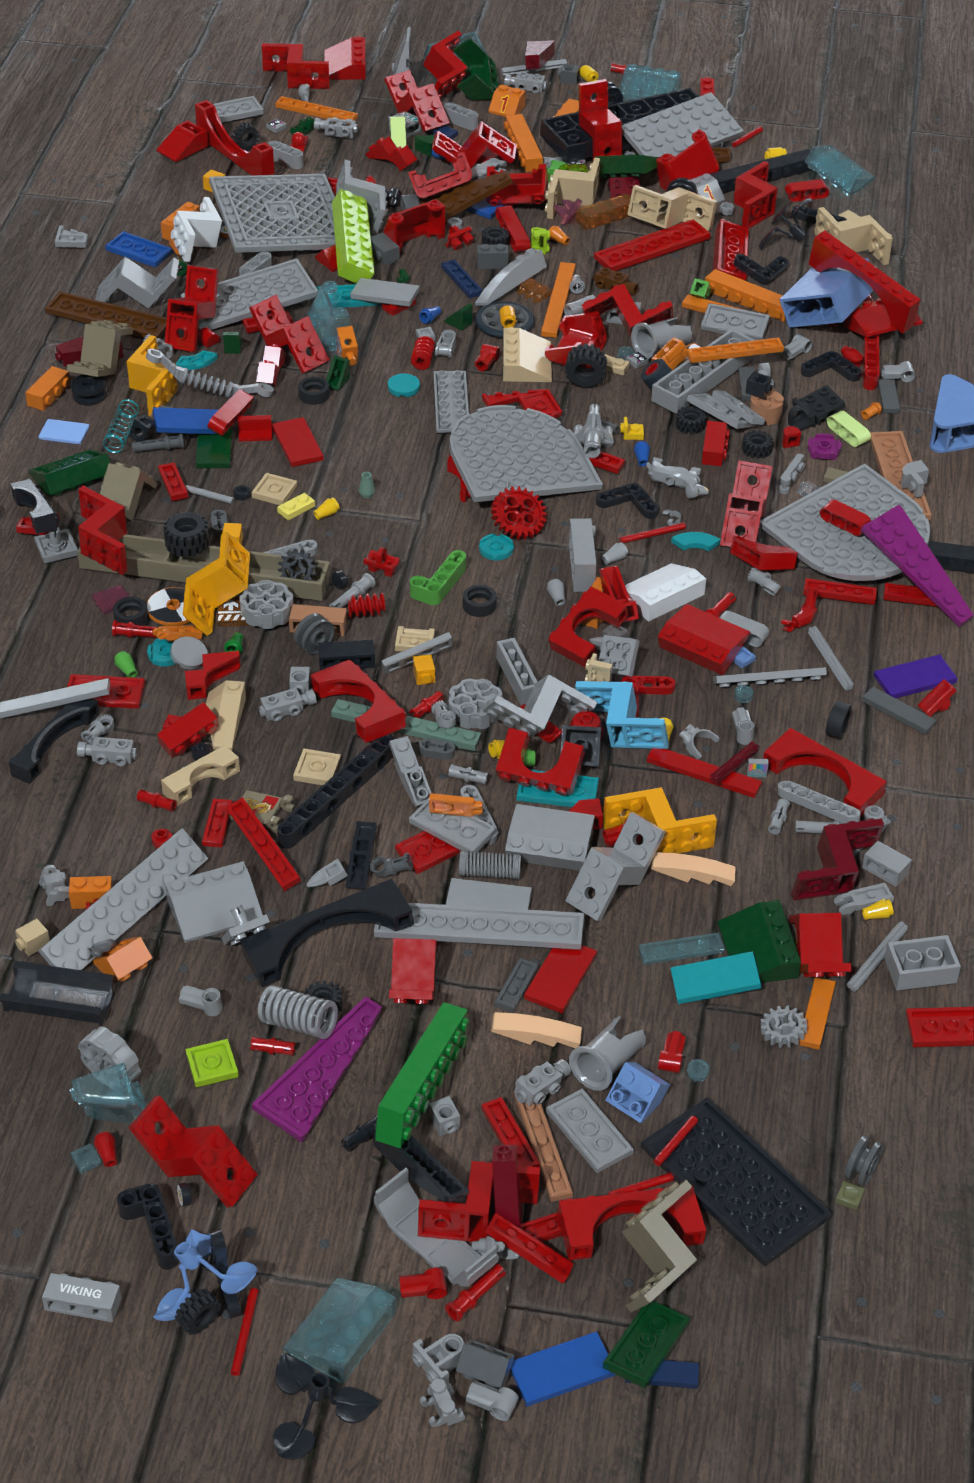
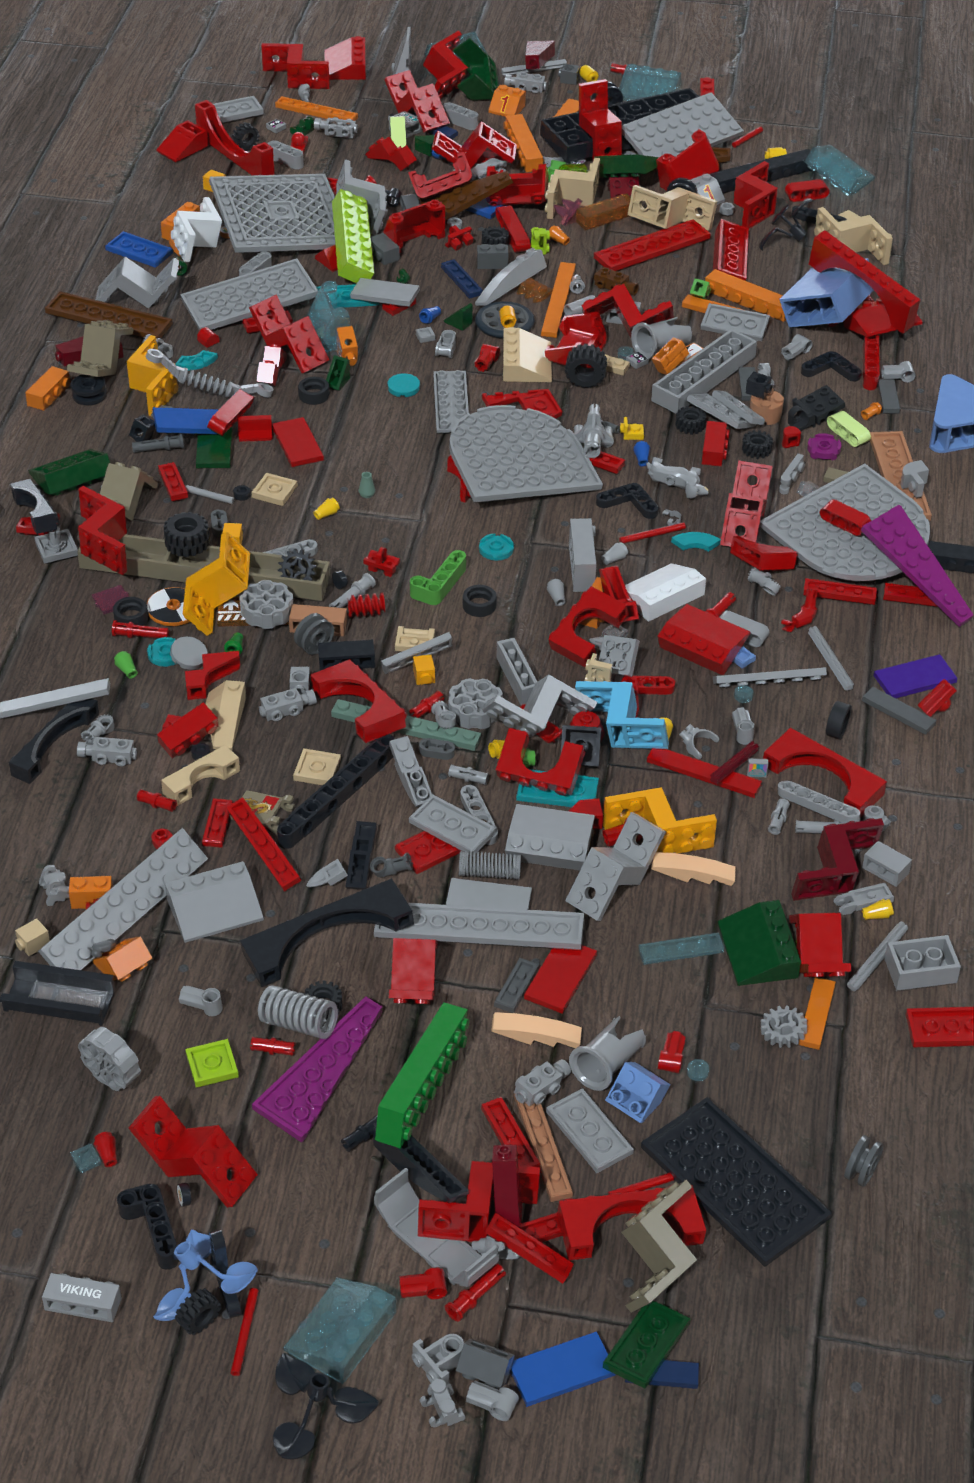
light blue piece [39,419,90,444] -> none
light grey wing [55,226,88,248] -> none
red tile [64,674,145,709] -> none
clear light blue windscreen [70,1063,146,1124] -> none
teal piece [103,399,139,453] -> none
orange hinge [152,625,203,642] -> none
red bracket [165,265,219,352] -> none
light grey plate [222,904,270,946] -> none
dark green slope [223,332,242,354] -> none
light yellow plate [277,493,315,520] -> none
red piece [411,336,435,370] -> none
orange hinge [429,793,483,817] -> none
light grey brick [429,1096,460,1136] -> none
red gear [490,486,547,540] -> none
black wheel [641,359,672,390] -> none
red bar [653,1116,698,1166] -> none
teal tile [670,951,761,1004] -> none
orange tile [686,338,784,363] -> none
black beam [733,254,789,285] -> none
olive tile [835,1181,865,1210] -> none
red arm [841,346,864,367] -> none

